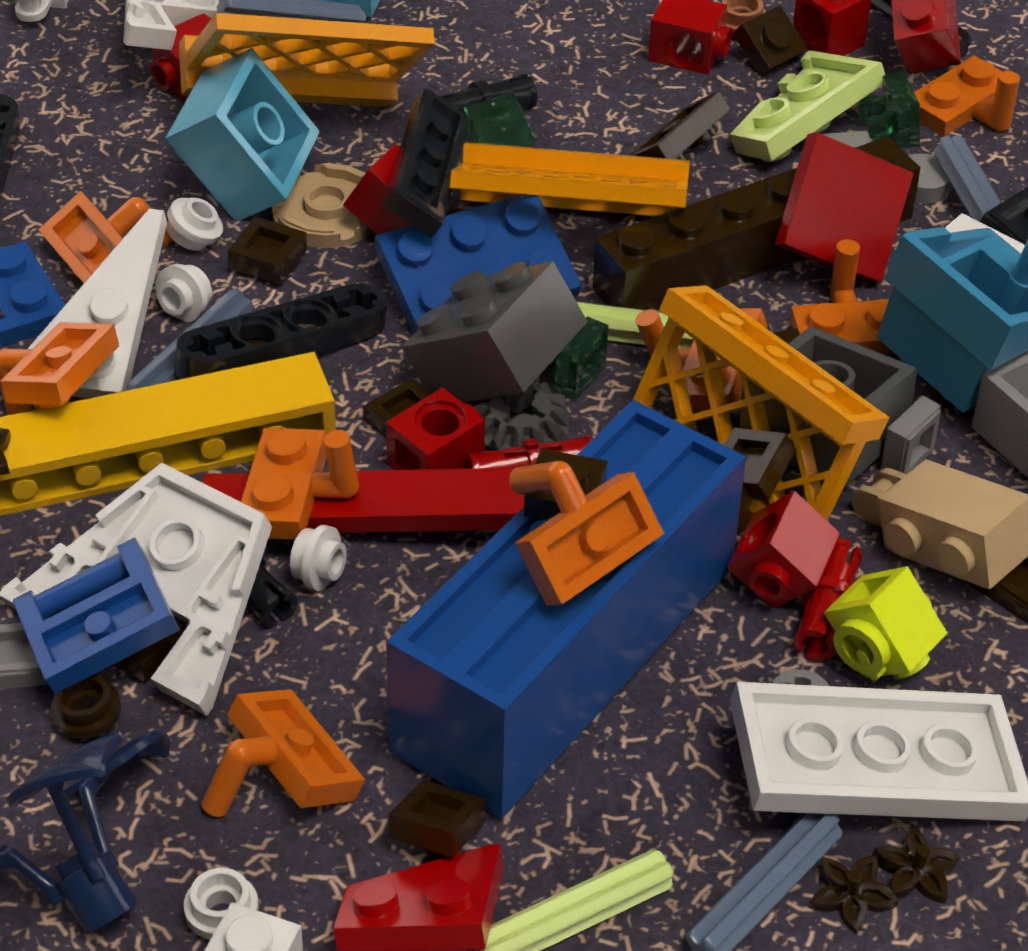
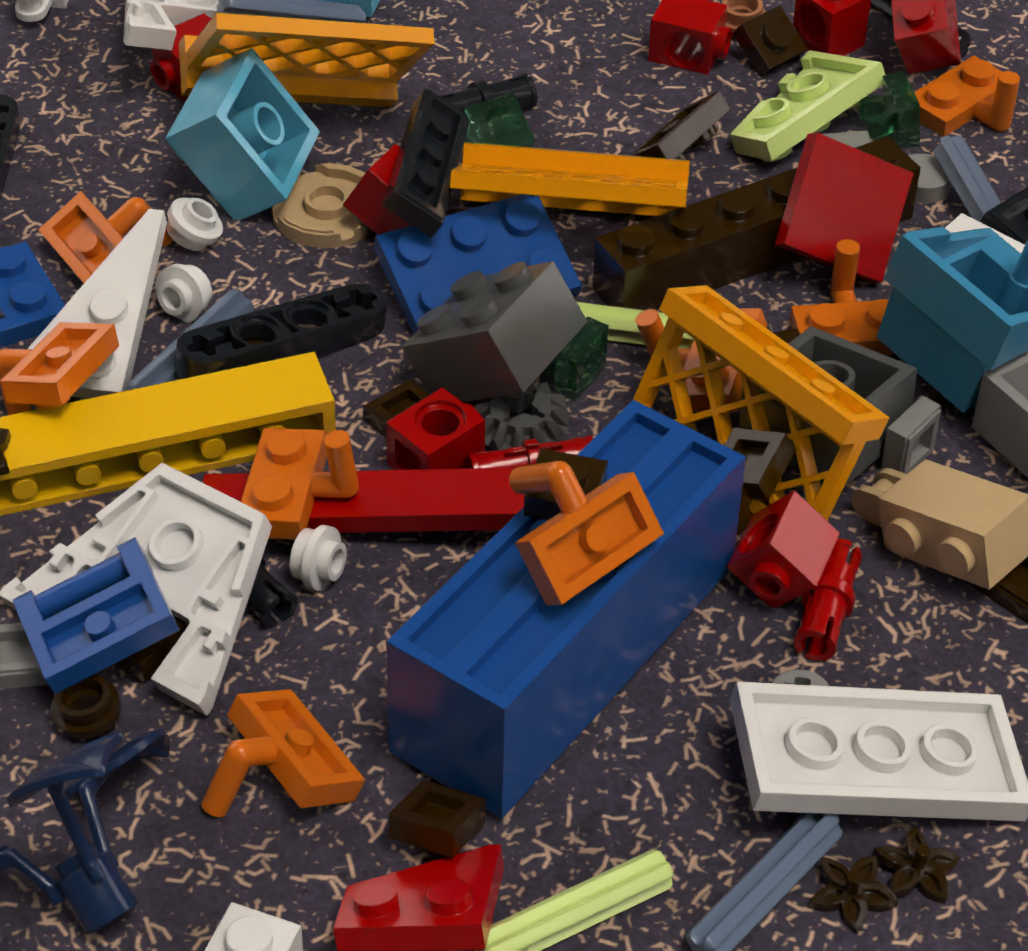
white plate [184,868,259,940] -> none
dark brown plate [228,217,307,284] -> none
neon yellow brick [824,566,948,681] -> none

